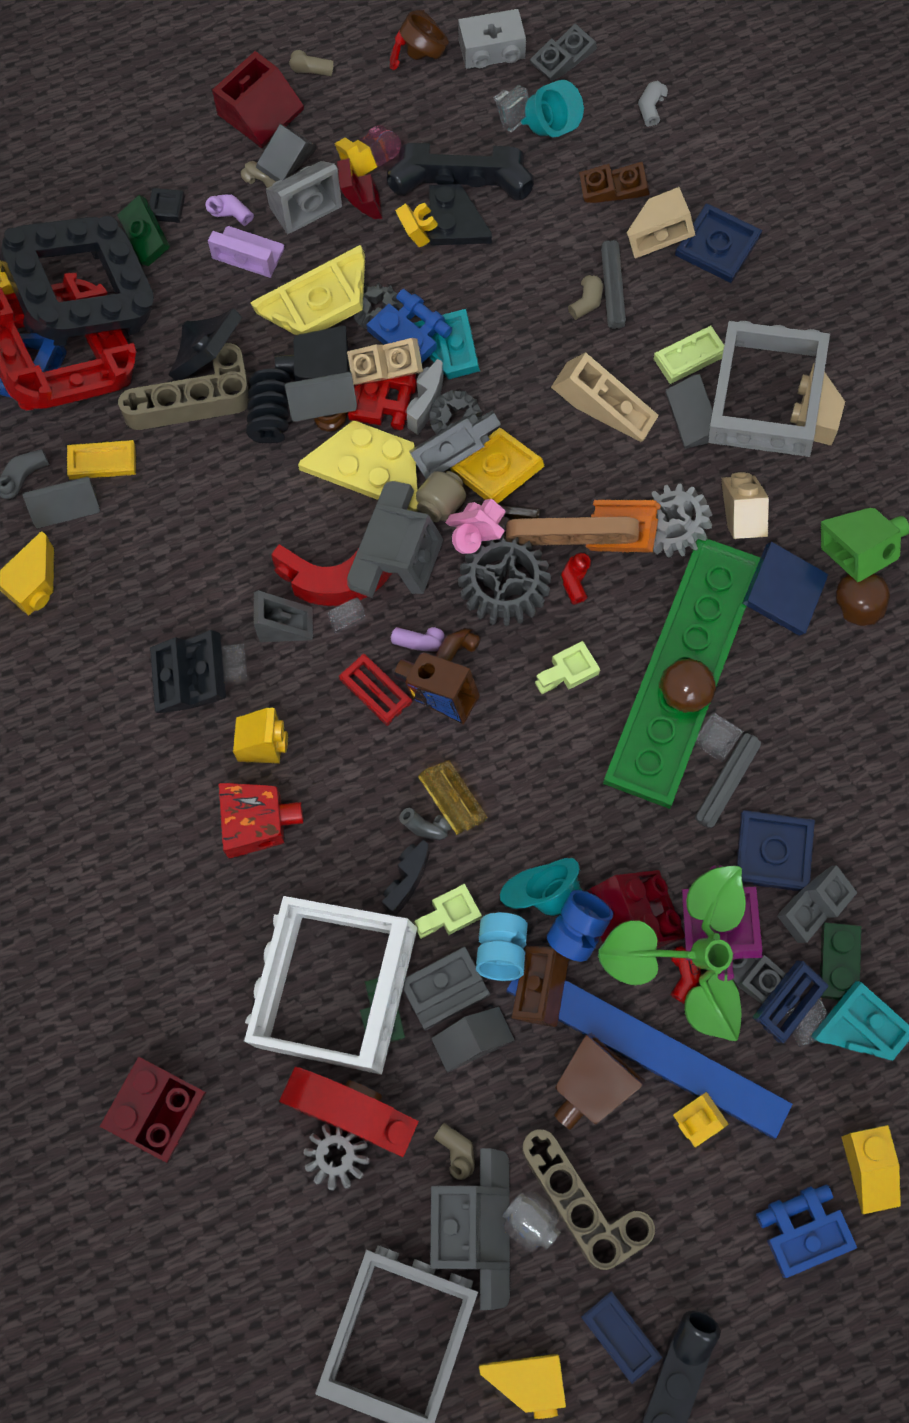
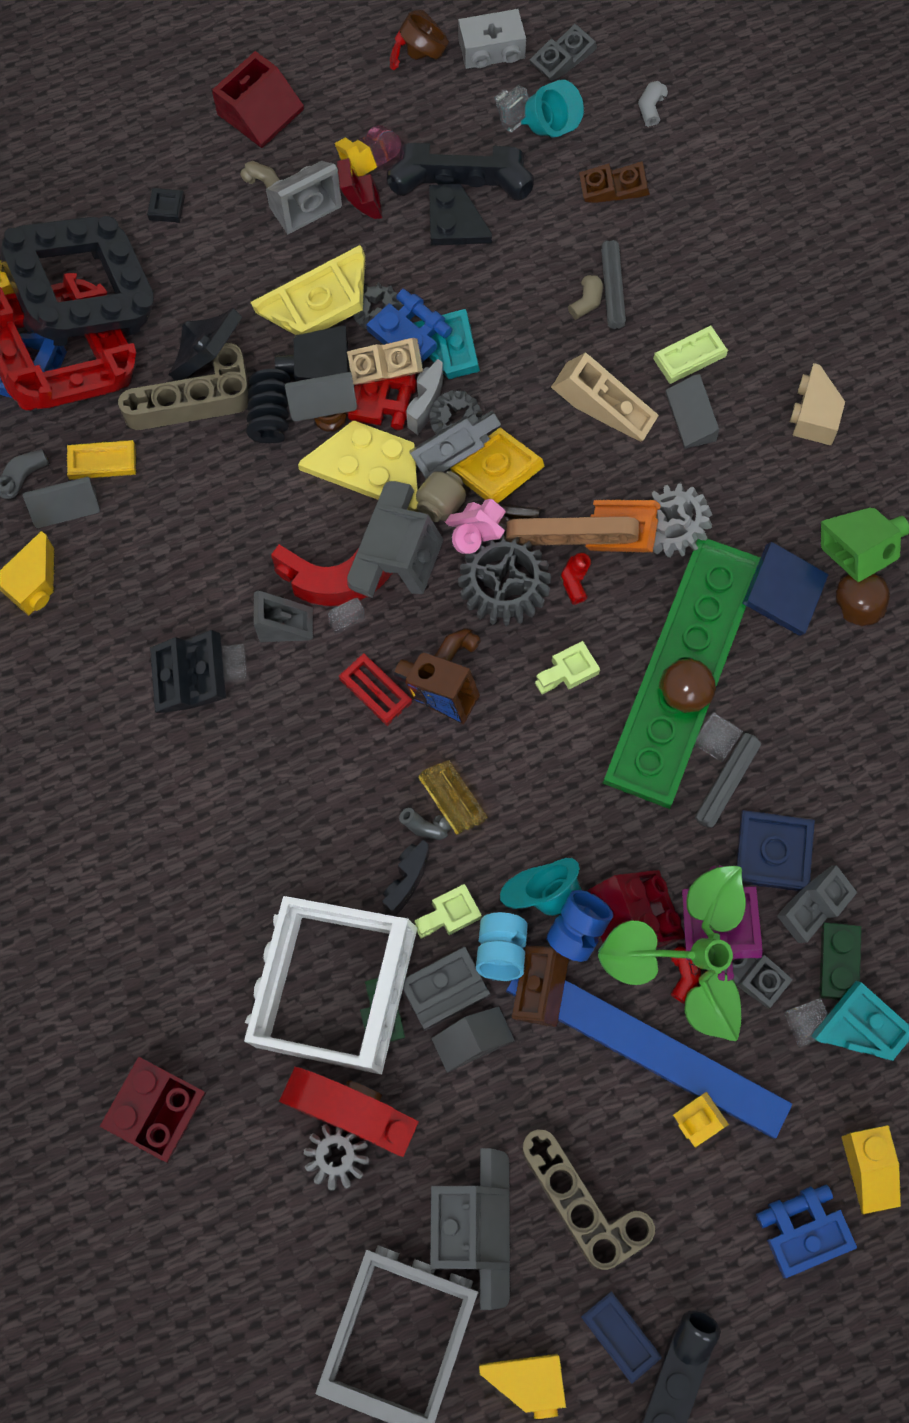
dark green plate [117,195,170,266] -> none
lavender arm [205,195,254,226] -> none
lavender panel [208,226,284,278] -> none
red torso [219,783,304,858] -> none
yellow slope [233,708,288,763] -> none
dark grey slope [256,124,317,182] -> none
dark tan arm [289,50,333,76] -> none
lavender arm [391,627,445,652] -> none
yellow tile [395,203,438,247] -> none
dark tan arm [434,1123,475,1180] -> none
clear head [502,1191,561,1252] -> none
reddish brown torso [554,1033,646,1130] -> none
tan slope [627,187,695,259] -> none
dark blue tile [675,203,763,283] -> none
light grey window [708,321,830,457] -> none
tan slope [722,472,769,539] -> none
dark blue tile [752,960,829,1044] -> none

